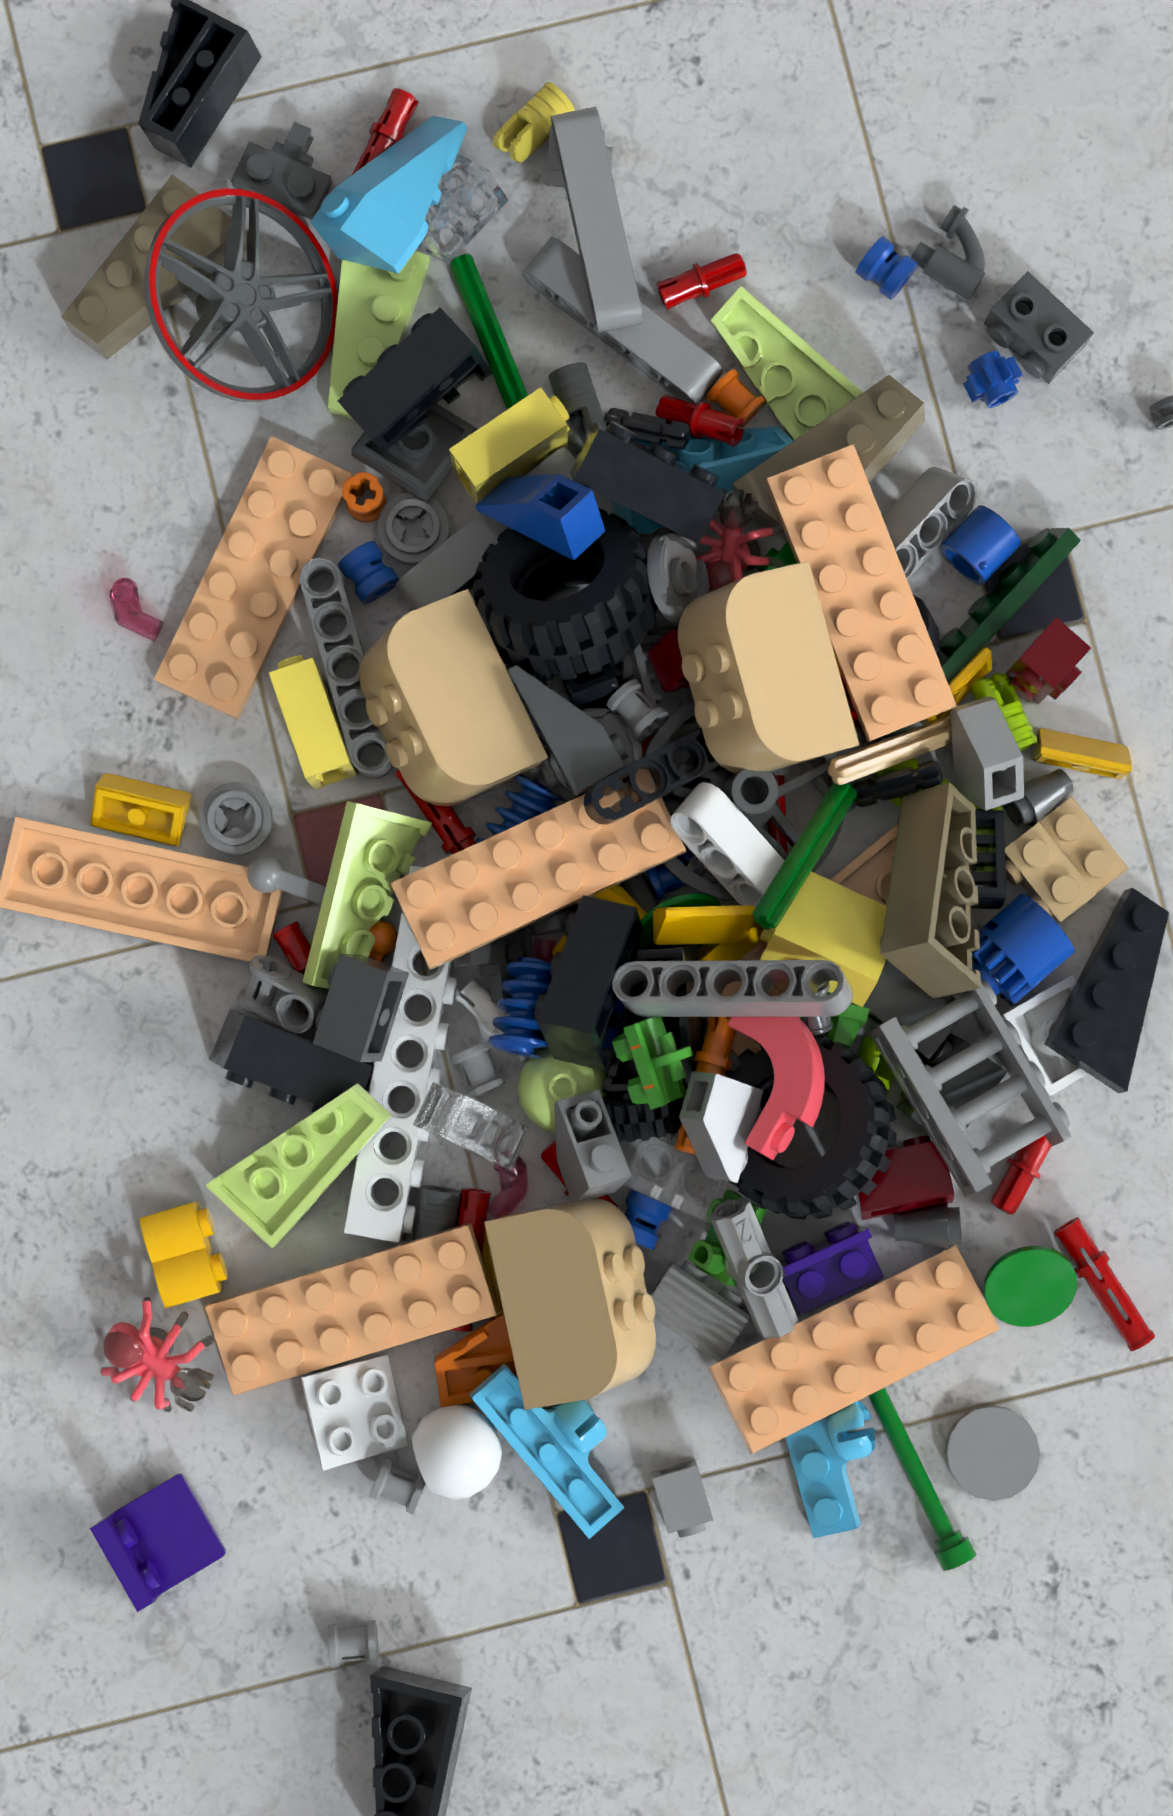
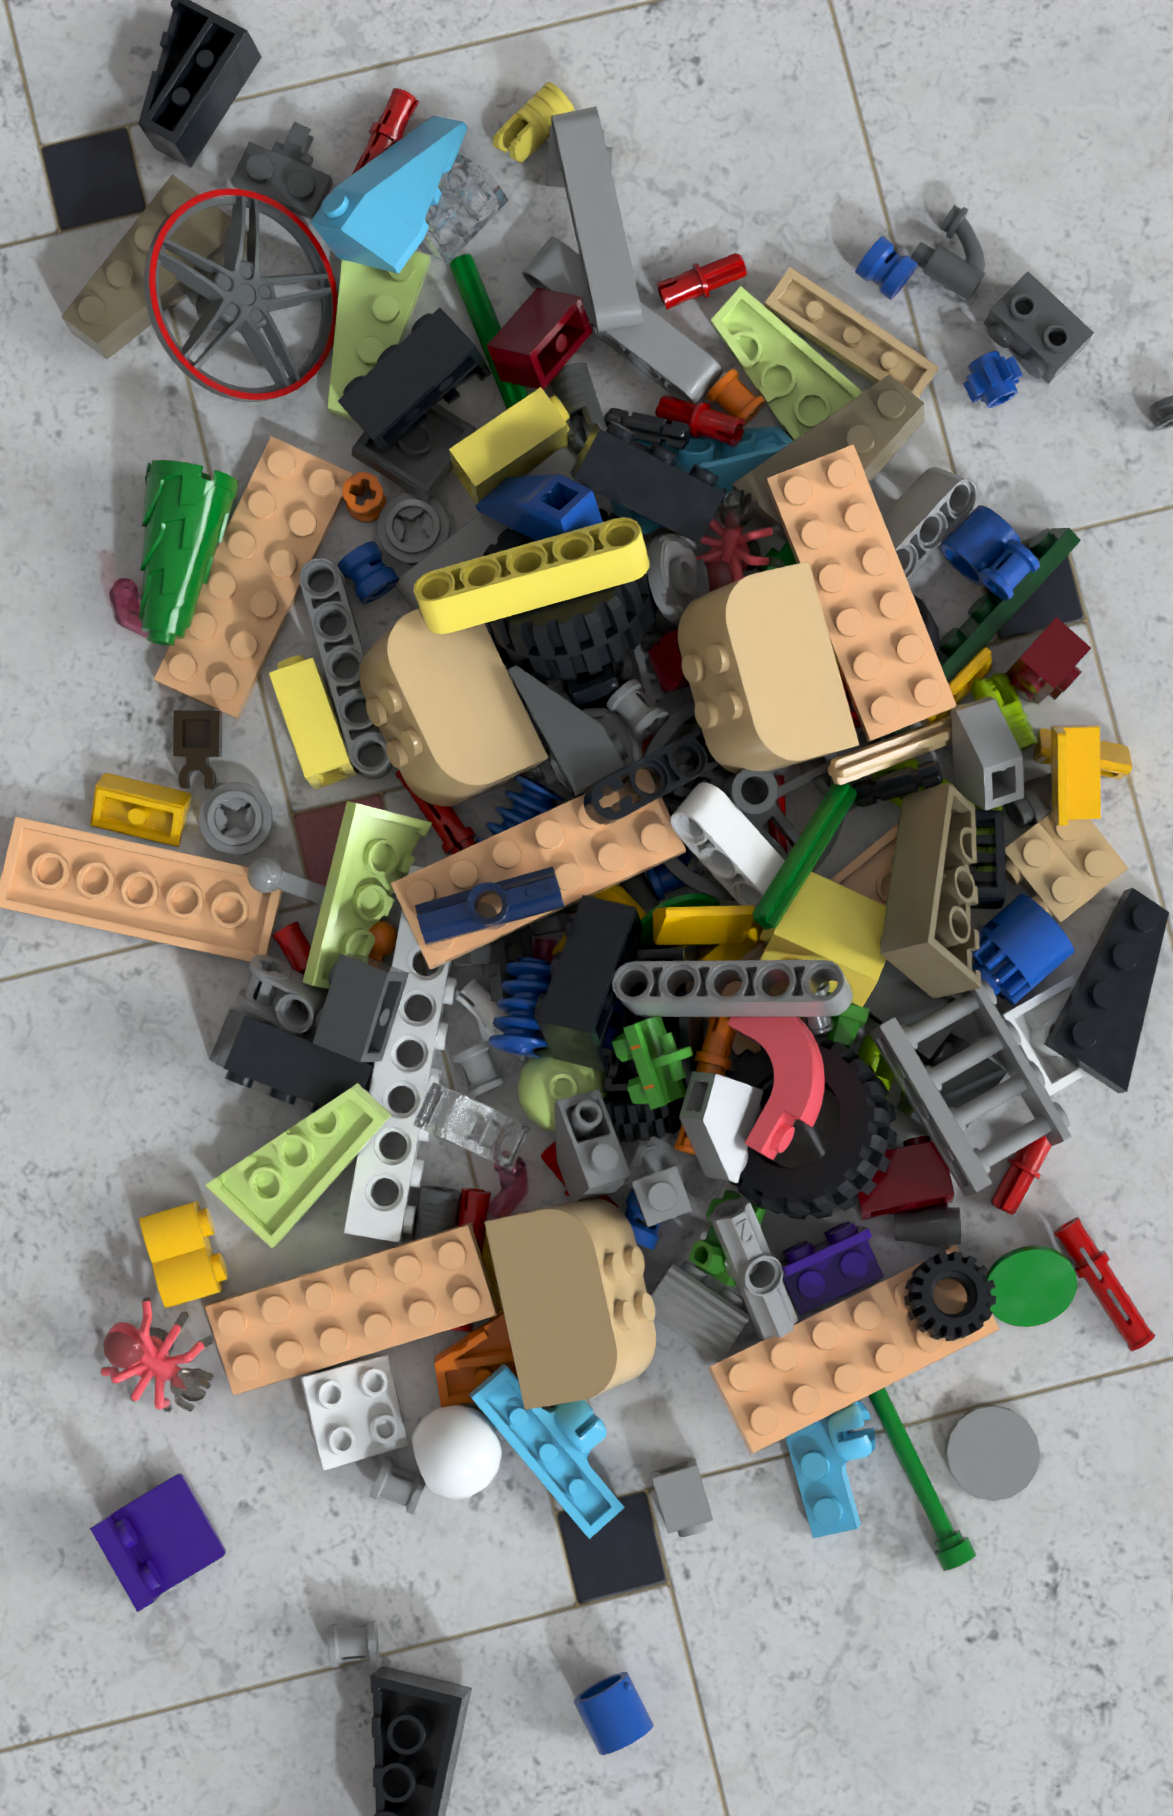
none -> green cone [139,460,239,646]
none -> dark brown plate [173,710,222,789]
none -> light yellow beam [413,517,650,634]
none -> dark blue piece [415,866,565,946]
none -> dark red brick [486,288,593,390]
none -> blue piece [574,1672,653,1755]
none -> light grey brick [631,1165,693,1227]
none -> tan plate [764,267,939,398]
none -> black tyre [904,1251,996,1341]
none -> blue bush [978,539,1040,601]
none -> yellow panel [1051,724,1101,826]

